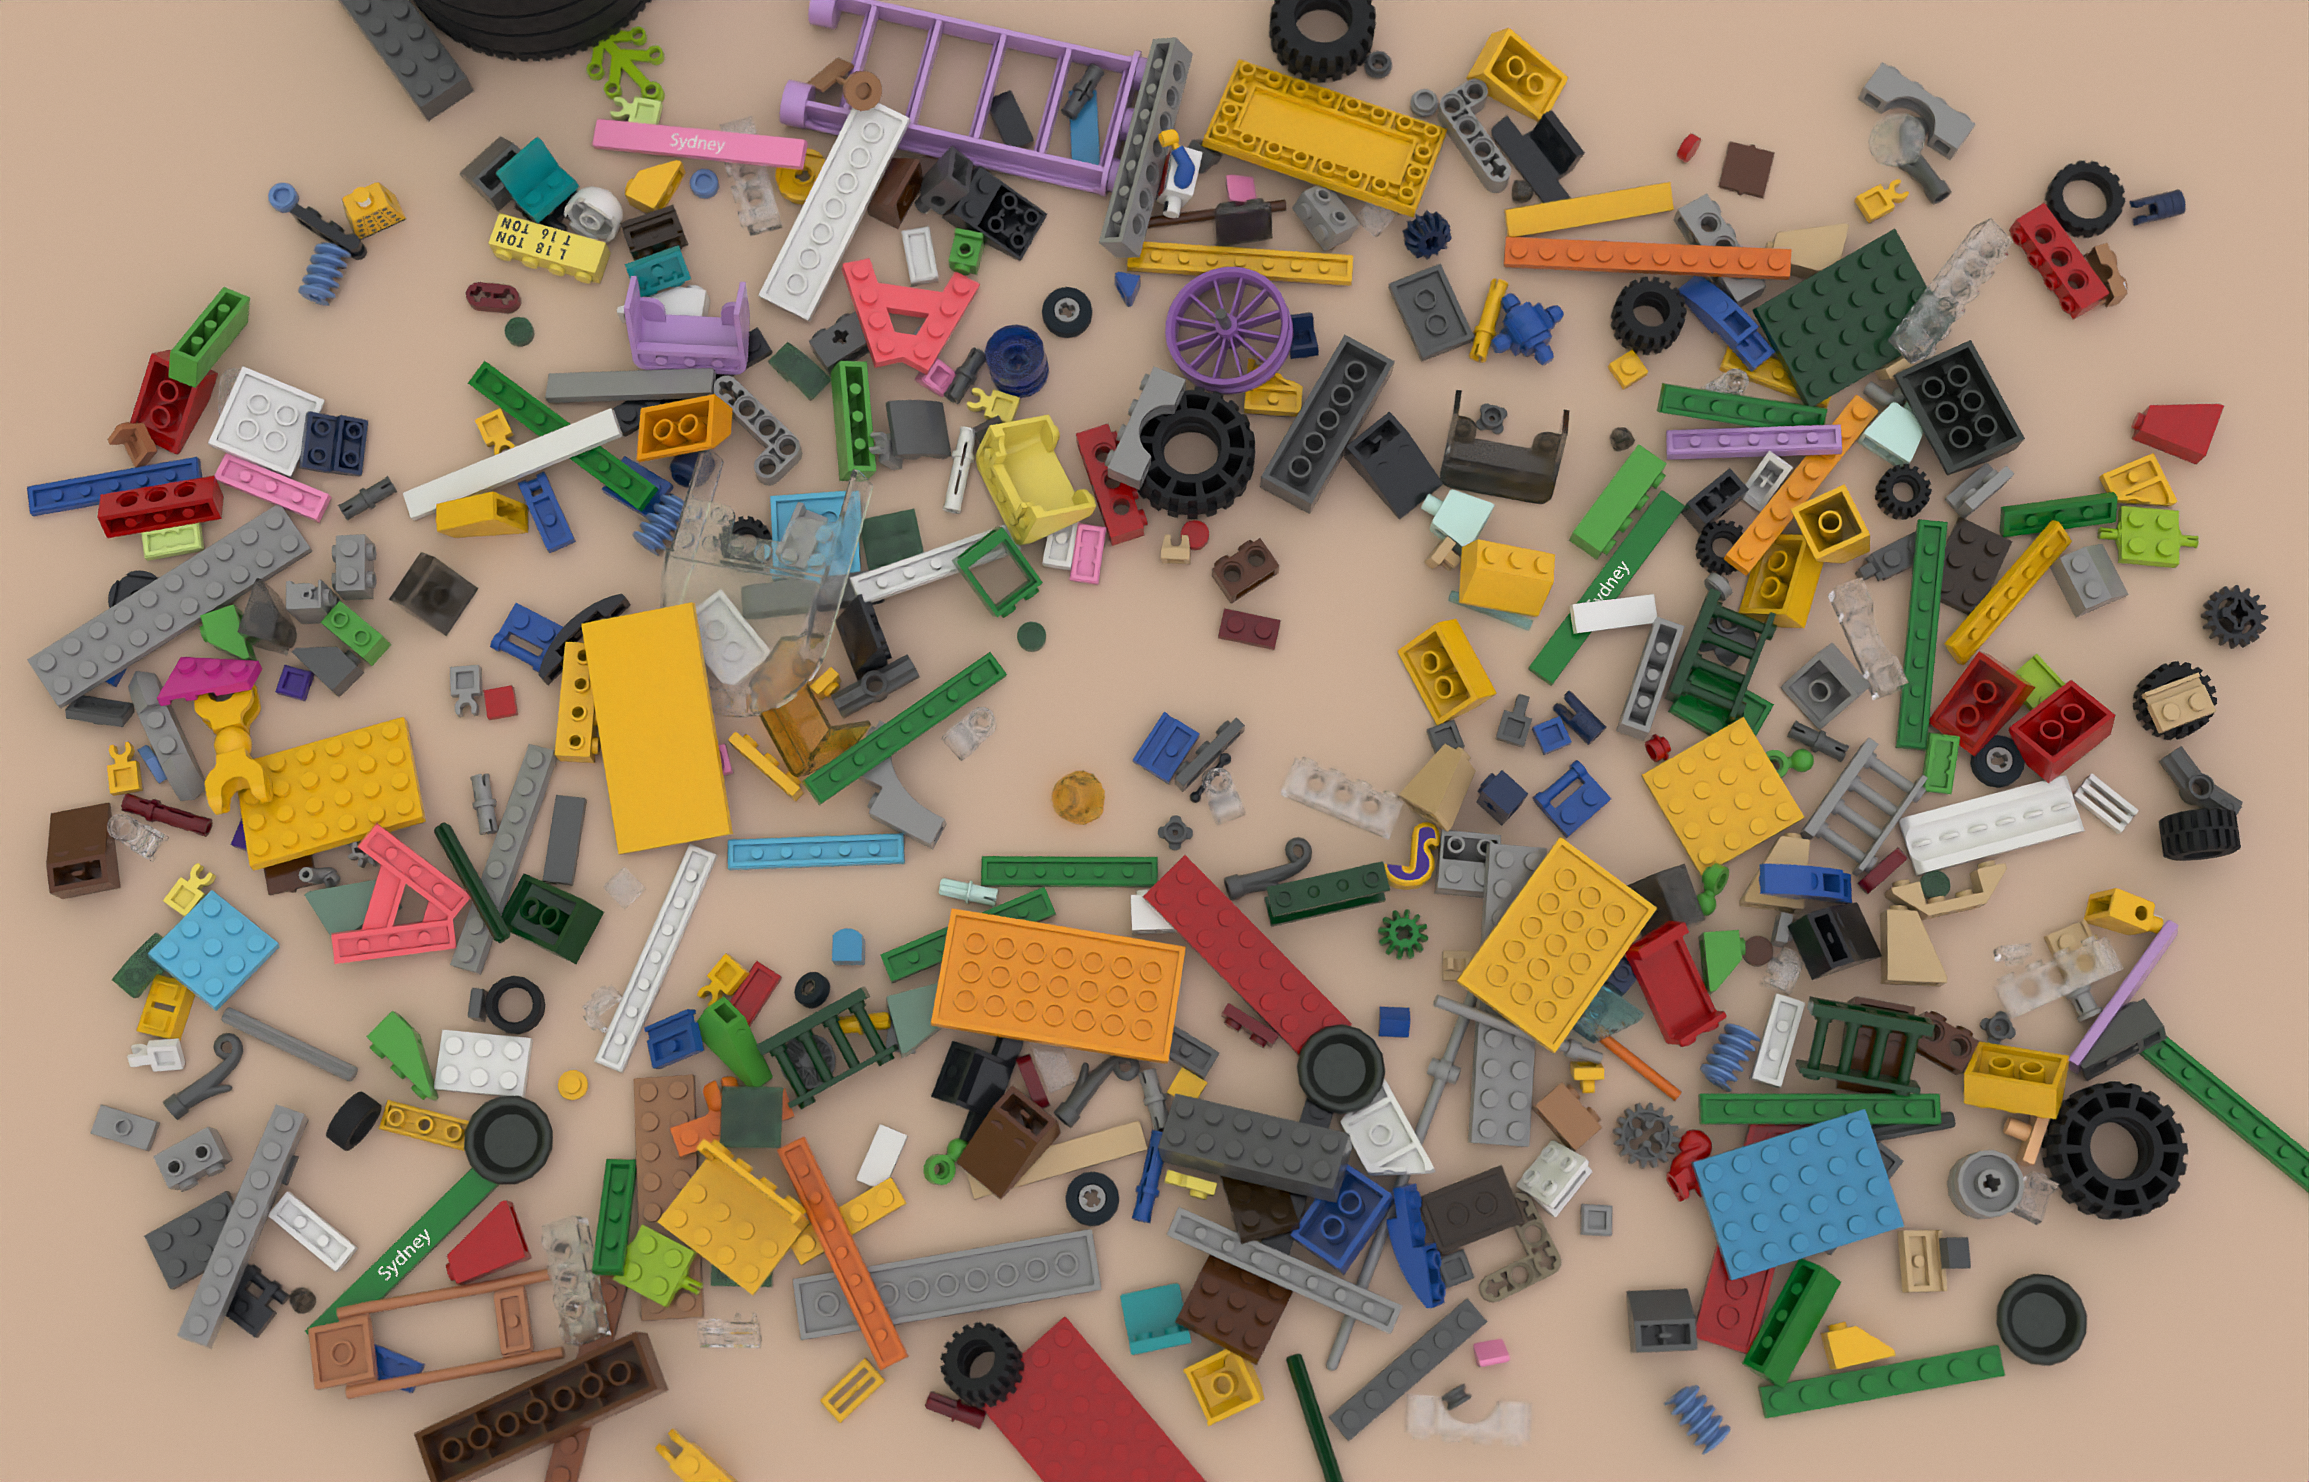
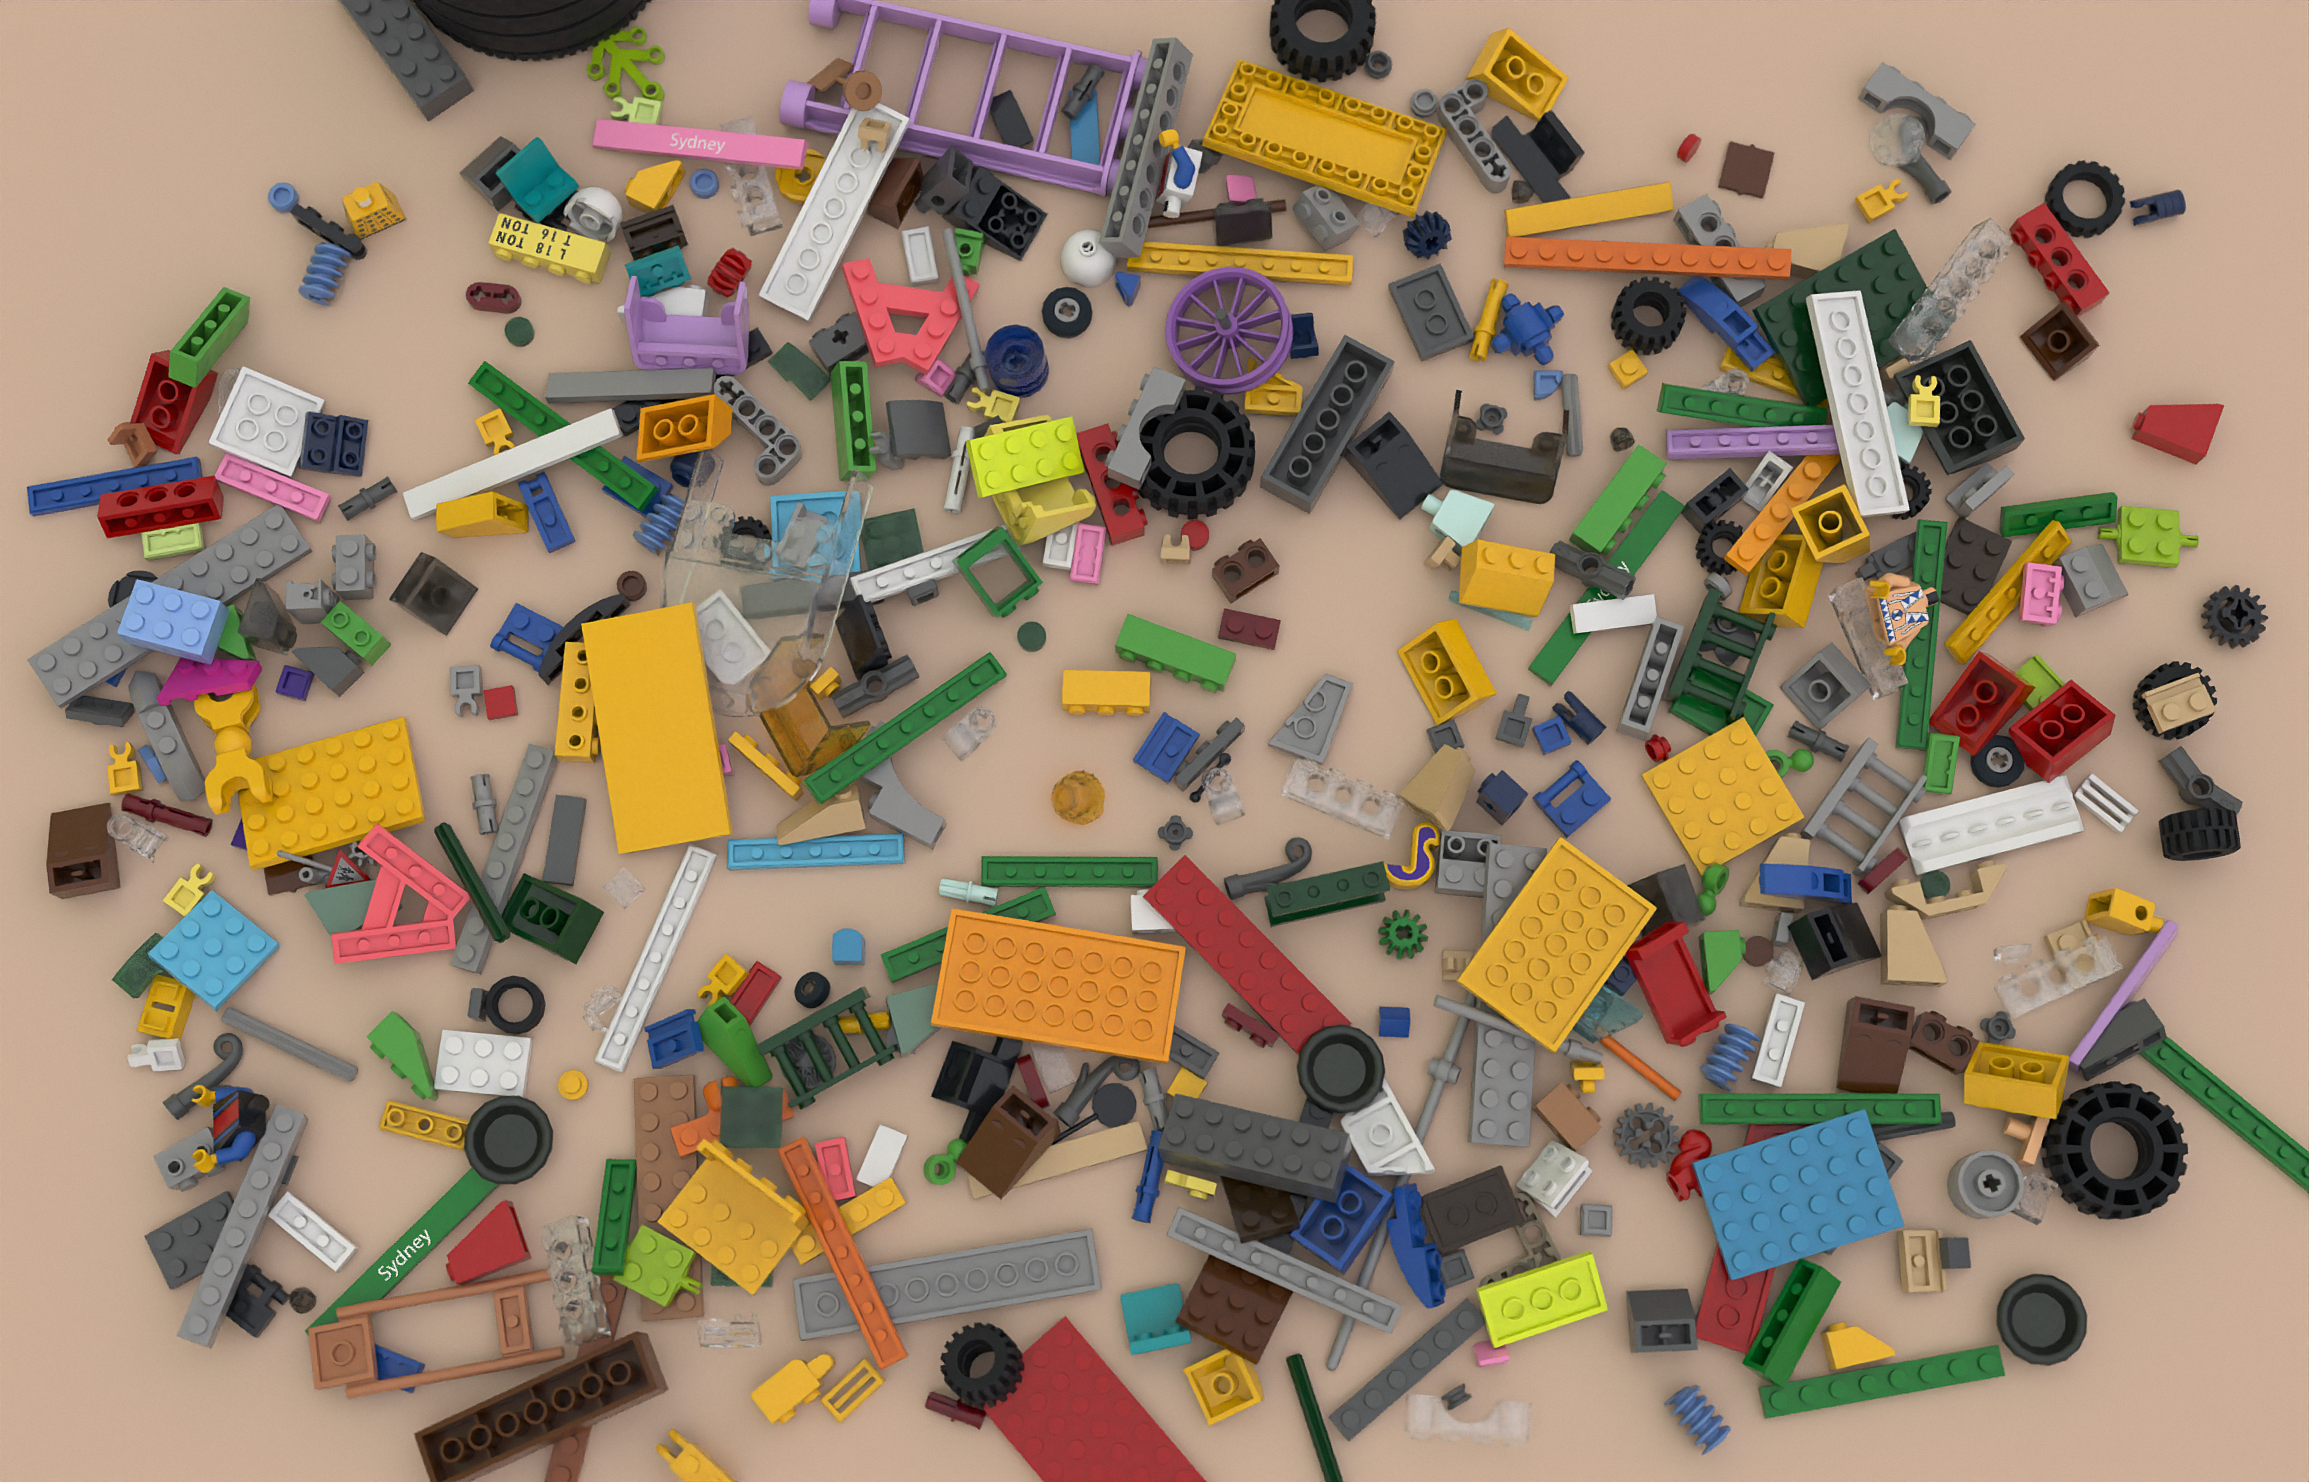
light grey plate [91,1105,160,1151] -> none
black tyre [326,1091,381,1151] -> none
black bush [1065,1171,1119,1226] -> none
dark green fence [1795,996,1935,1096] -> none
light grey bush [2065,984,2103,1022] -> none
medium nougat piece [2083,243,2128,307] -> none
yellow wing [2099,453,2178,506] -> none
none -> light blue brick [117,579,230,665]
none -> torso [192,1085,270,1173]
none -> piece [276,849,371,888]
none -> reddish brown tile [617,571,647,601]
none -> red gear [708,248,752,298]
none -> yellow hinge [750,1353,835,1425]
none -> tan slope [777,784,866,845]
none -> coral plate [815,1137,857,1201]
none -> tan tile [858,118,893,153]
none -> dark grey tile [907,579,939,606]
none -> light grey bar [942,228,991,392]
none -> neon yellow plate [965,416,1085,498]
none -> black piece [1050,1083,1137,1146]
none -> white cylinder [1060,229,1117,288]
none -> yellow brick [1062,670,1151,717]
none -> bright green brick [1115,614,1236,693]
none -> light grey wing [1268,674,1353,766]
none -> neon yellow plate [1475,1251,1608,1348]
none -> medium blue tile [1533,370,1563,401]
none -> dark grey piece [1550,541,1636,600]
none -> light grey axle [1562,374,1583,456]
none -> white plate [1806,290,1910,518]
none -> torso [1864,573,1939,665]
none -> light yellow plate [1908,375,1940,427]
none -> bright pink bracket [2019,563,2065,627]
none -> reddish brown slope [2020,301,2100,381]

